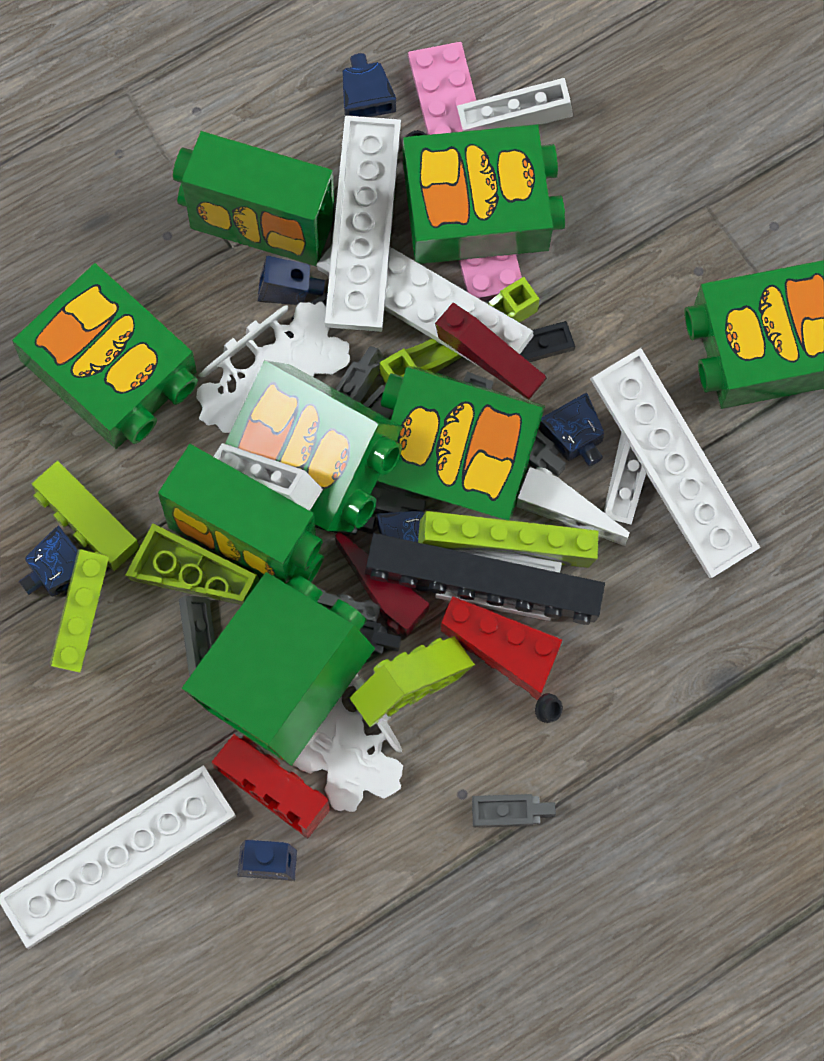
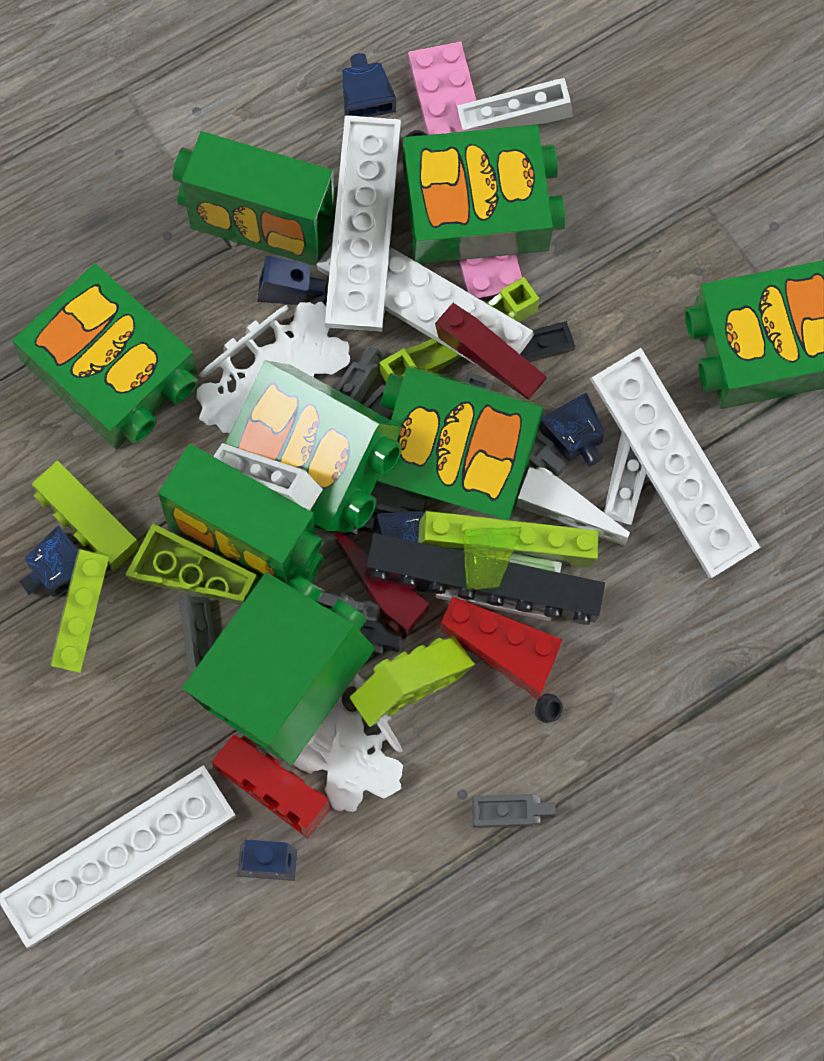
none -> clear neon green wing [463,527,522,590]

